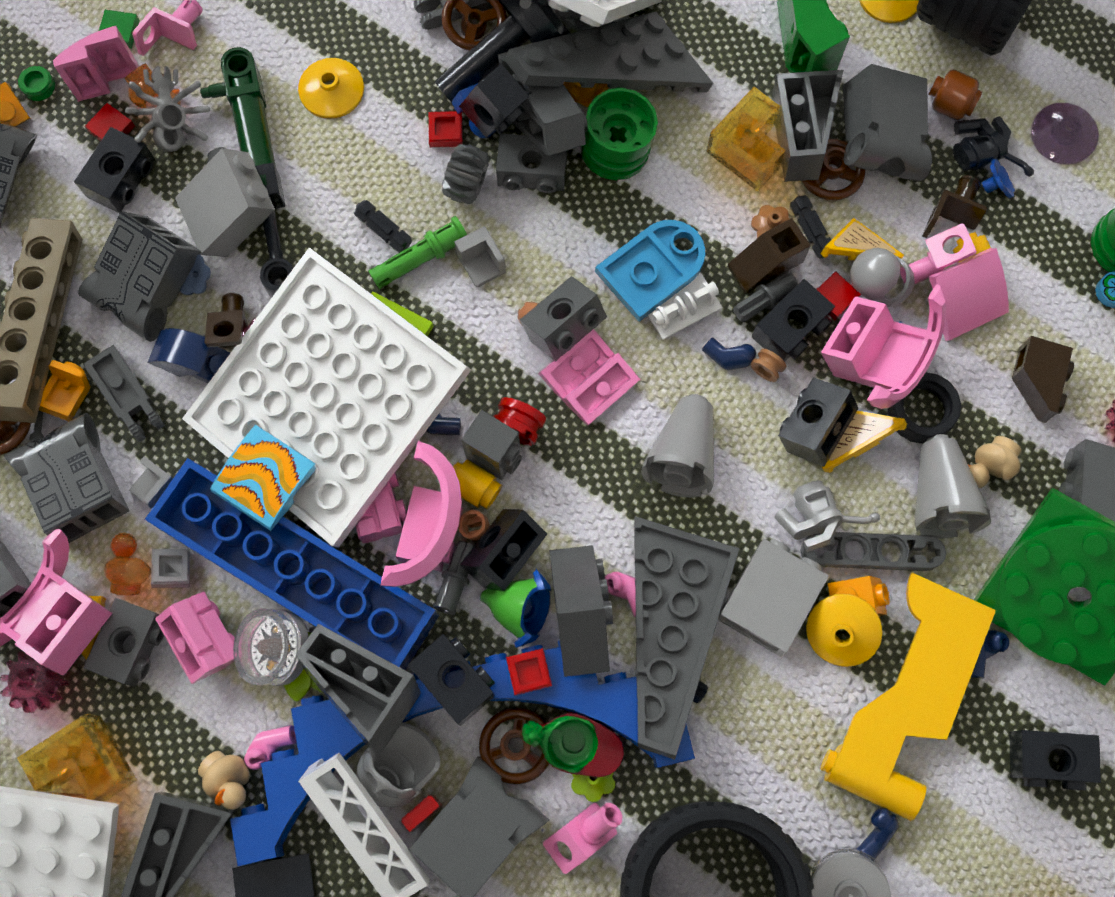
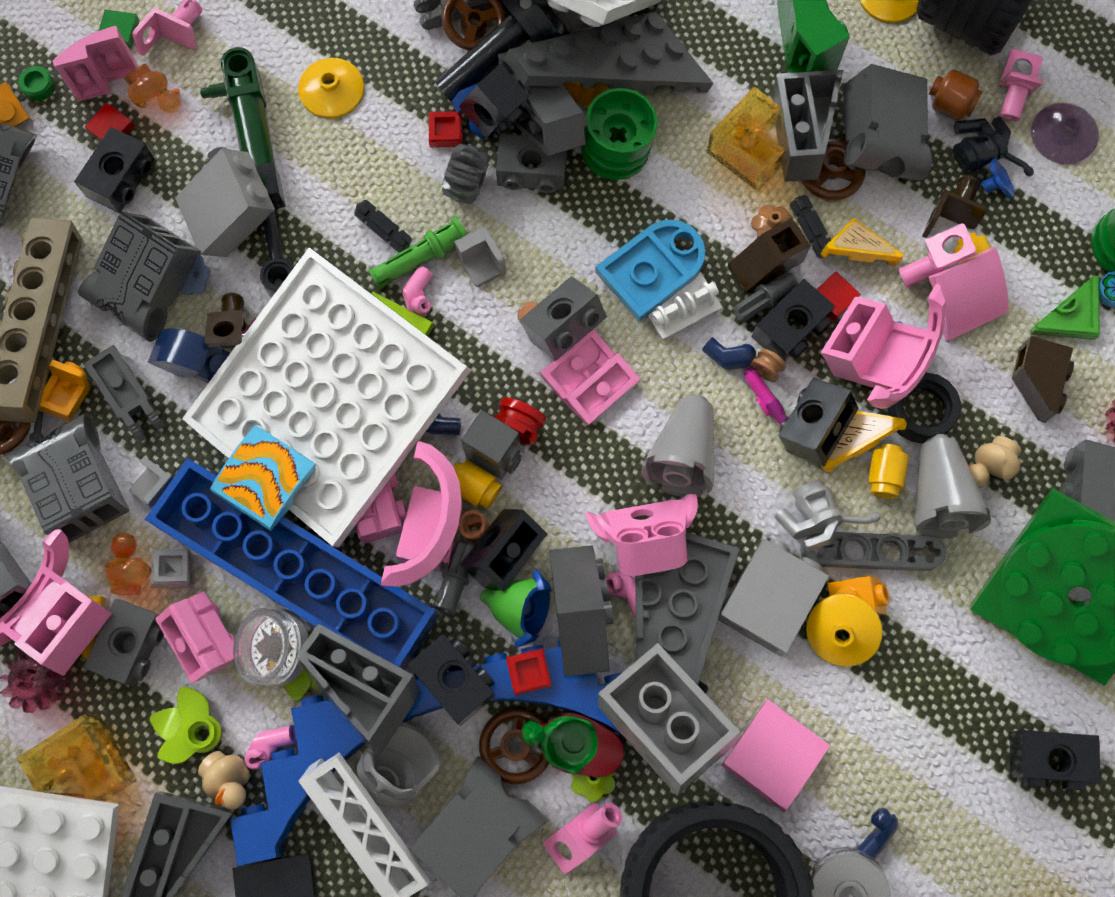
light grey animal [125,66,210,152] -> none
red tile [401,795,443,832] -> none
yellow door [820,573,996,821] -> none
light grey helmet [850,248,915,307] -> none
dark blue arm [971,630,1009,679] -> none
none -> lime plate [150,687,222,764]
none -> bright pink arm [402,266,433,316]
none -> bright pink piece [585,494,698,576]
none -> light grey brick [598,643,741,796]
none -> bright pink slope [721,699,830,813]
none -> dark pink piece [744,368,788,427]
none -> yellow brick [868,444,909,499]
none -> bright pink bracket [999,49,1043,121]
none -> bright green tile [1031,276,1100,340]

